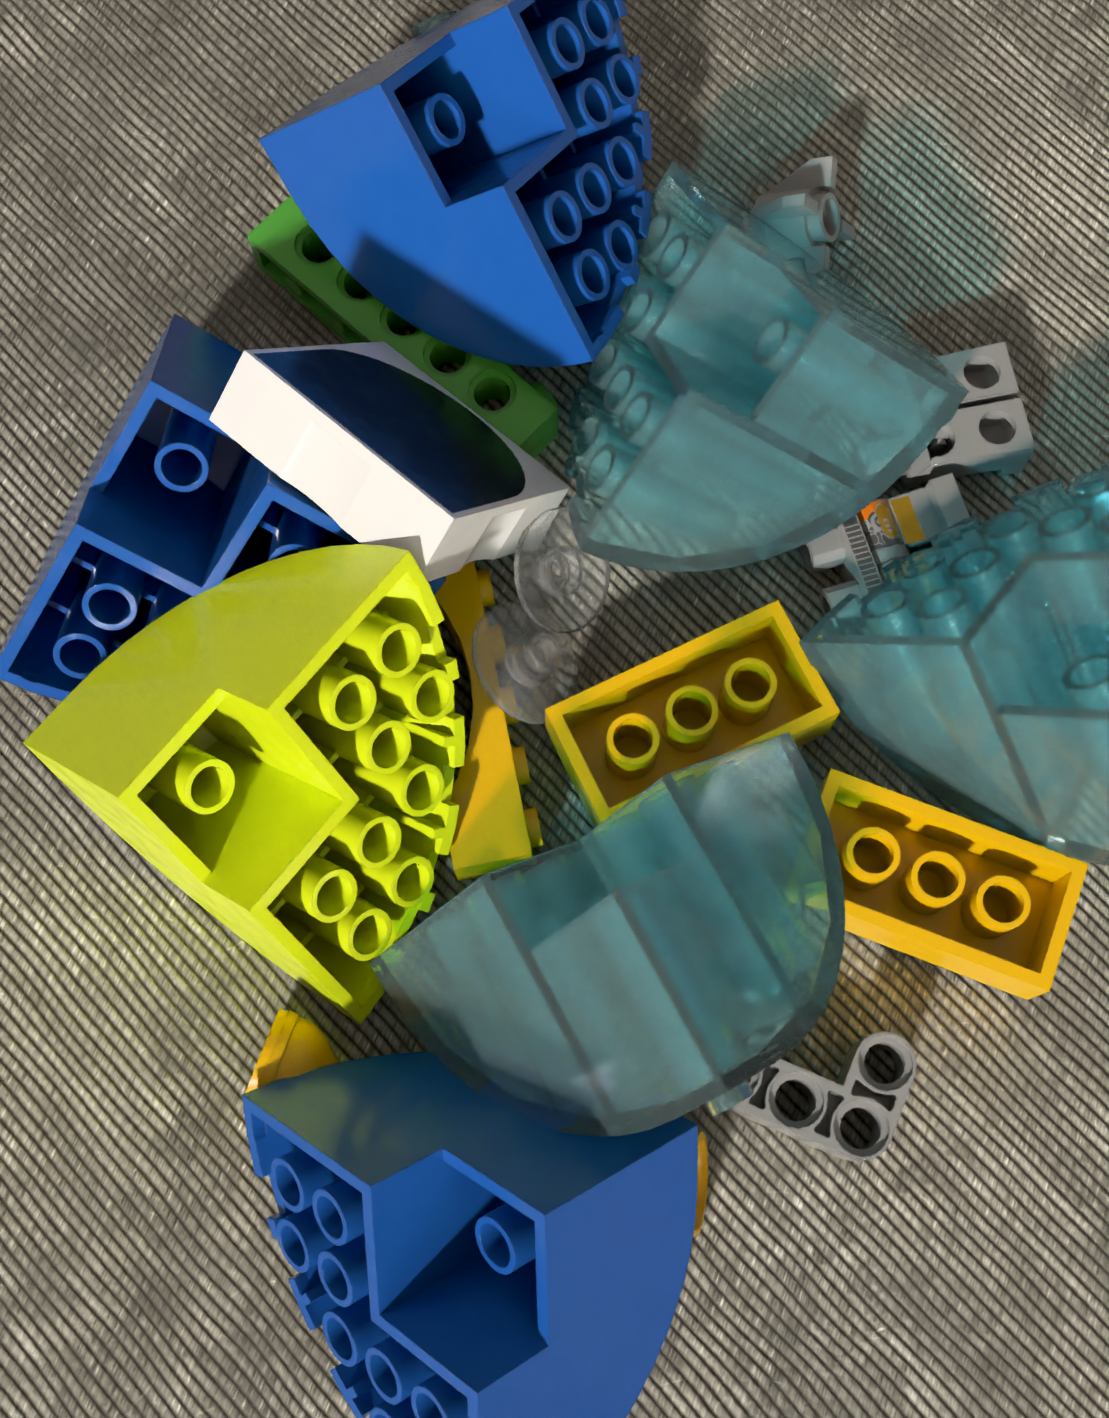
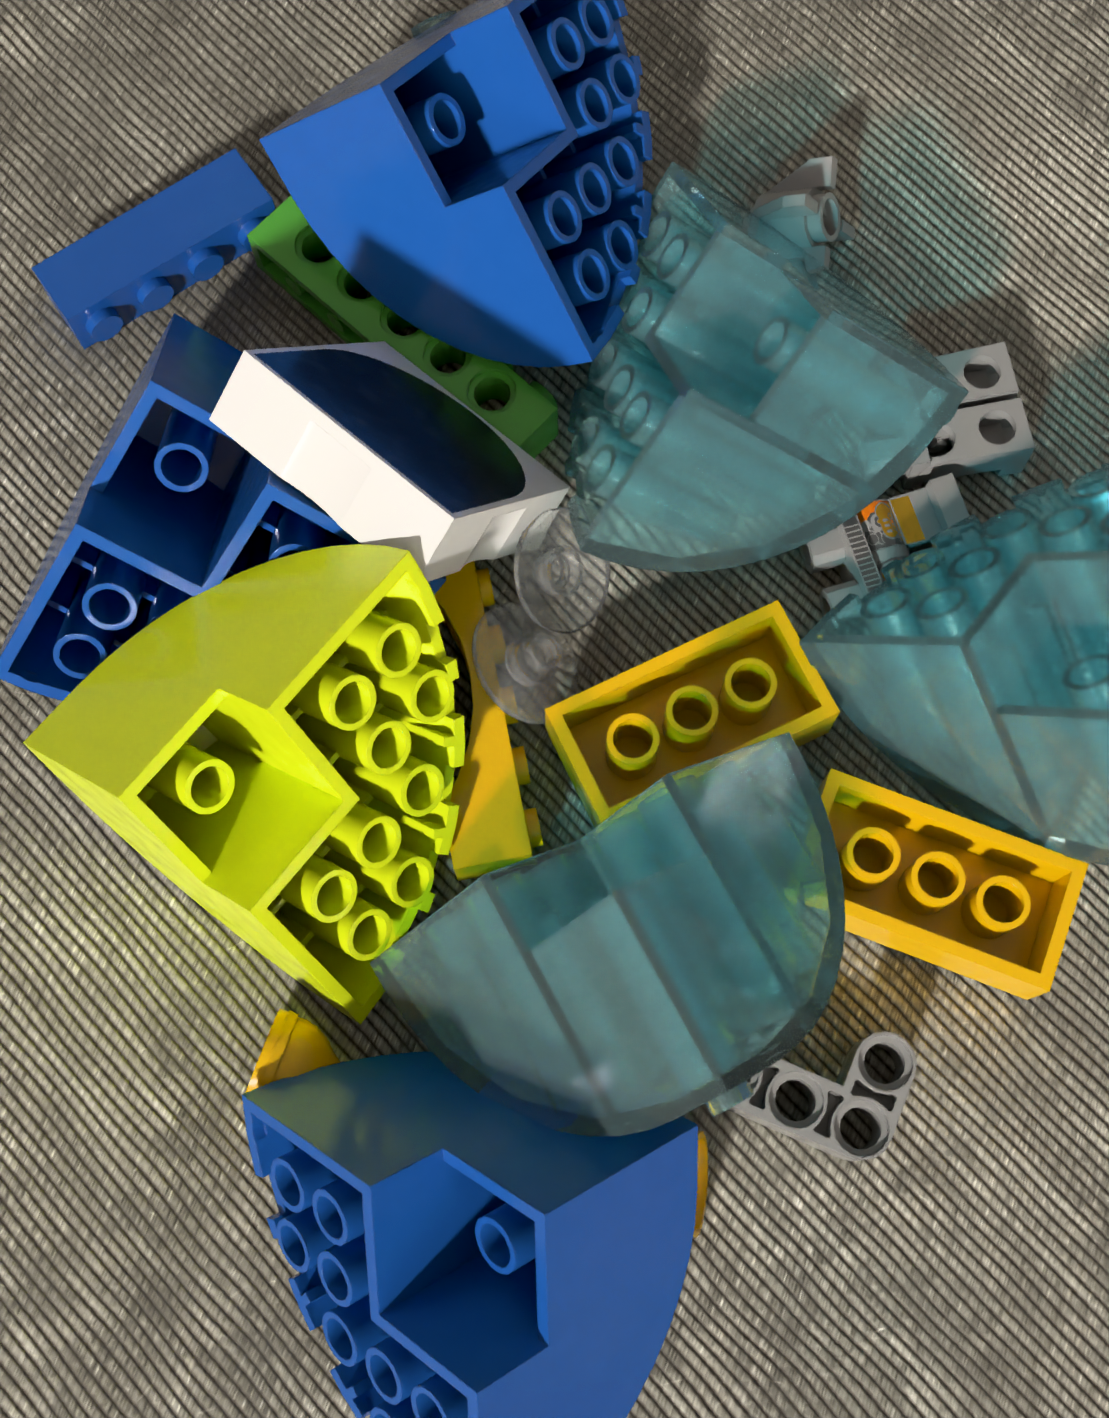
none -> blue brick [31,148,275,350]

